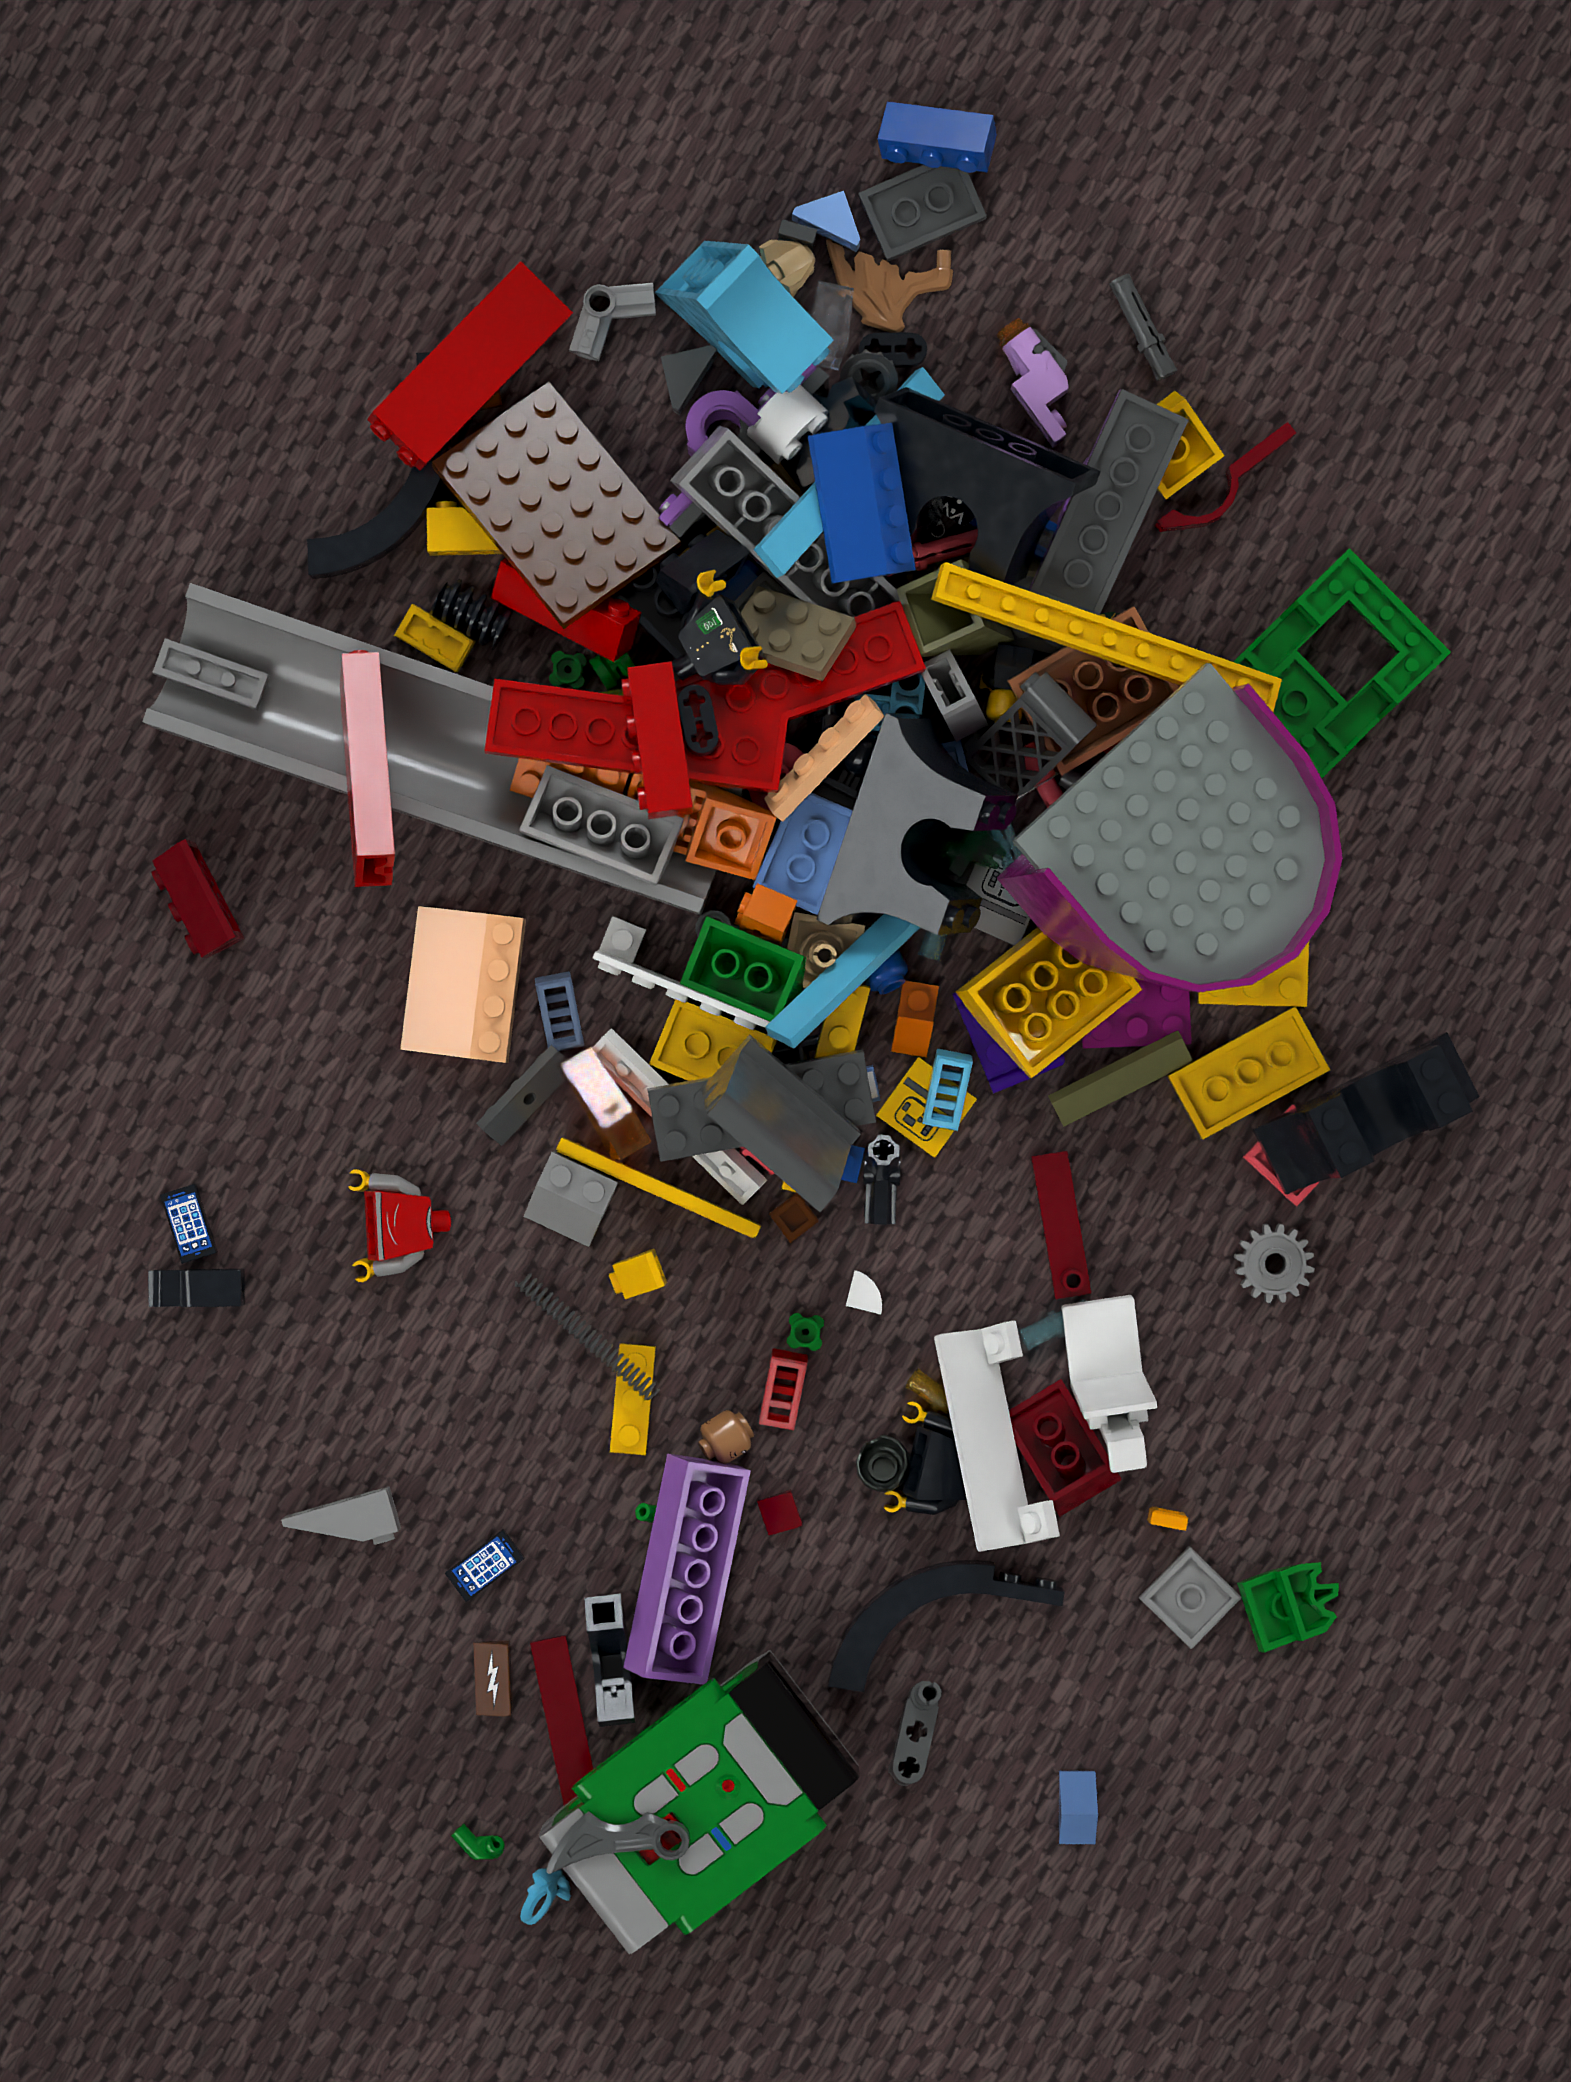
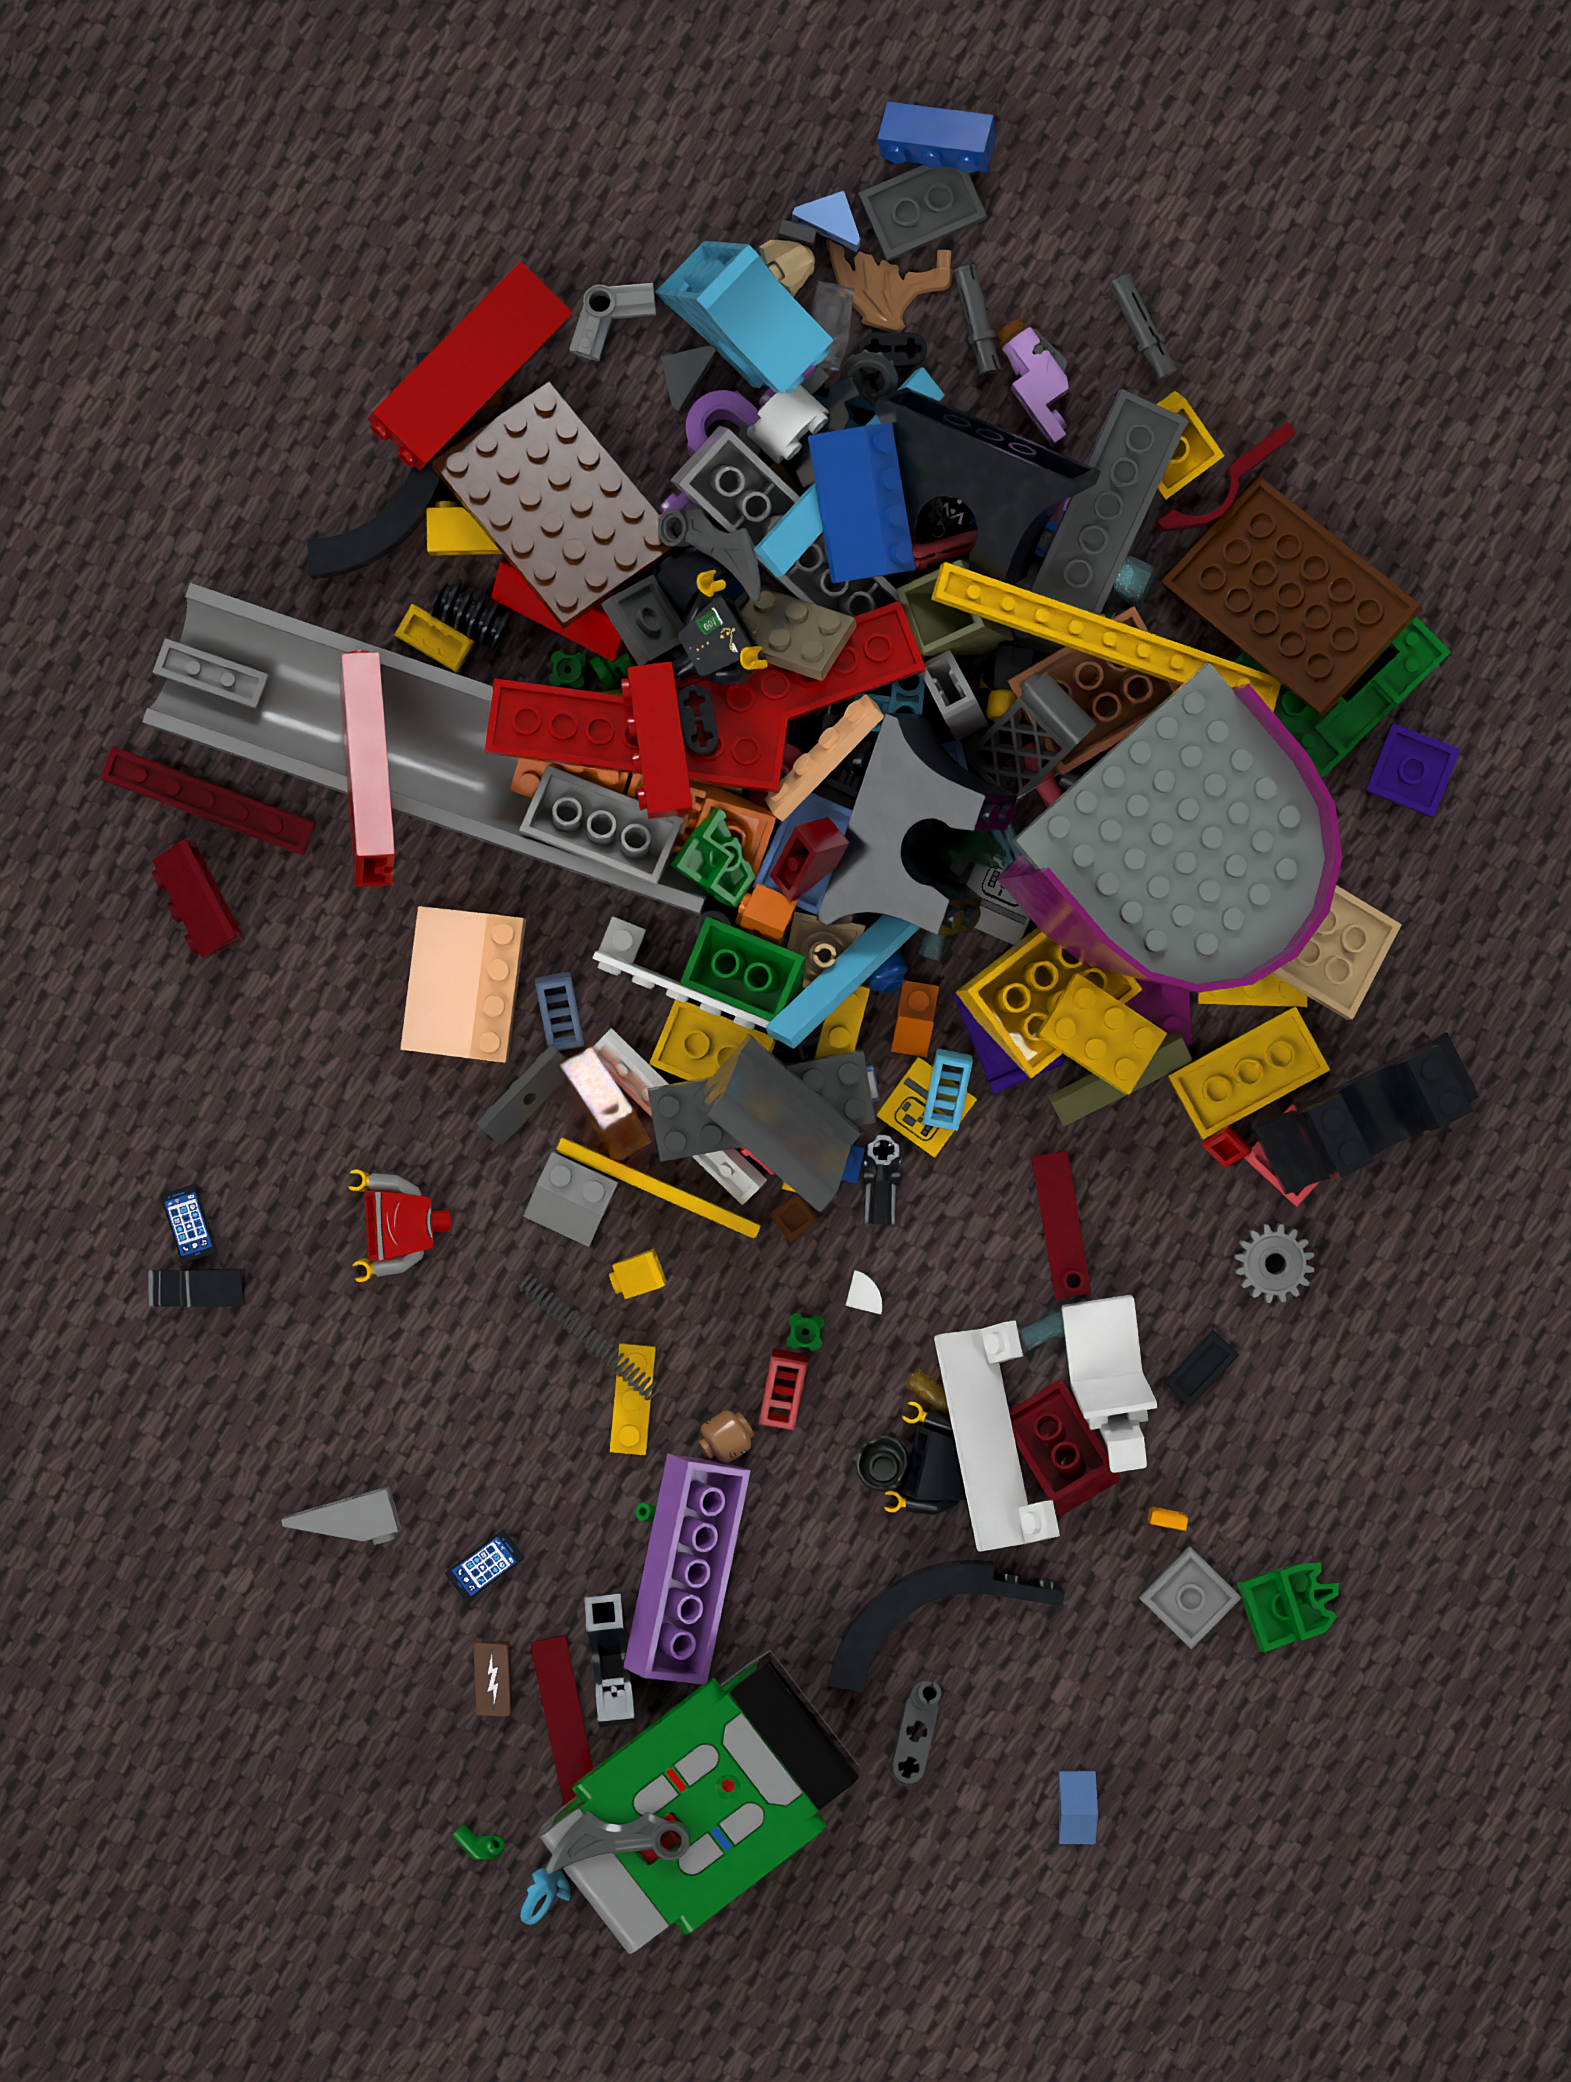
dark red slope [757,1489,803,1535] -> none
none -> dark red tile [100,746,316,856]
none -> dark grey plate [601,574,684,666]
none -> dark grey piece [658,509,761,601]
none -> green slope [670,808,756,907]
none -> dark red slope [770,817,849,902]
none -> dark grey pin [953,264,1002,376]
none -> yellow plate [1036,973,1167,1095]
none -> clear light blue slope [1114,556,1155,610]
none -> reddish brown plate [1161,476,1422,718]
none -> black tile [1163,1329,1239,1407]
none -> red slope [1201,1126,1252,1168]
none -> tan plate [1270,885,1402,1020]
none -> dark purple plate [1365,723,1460,818]

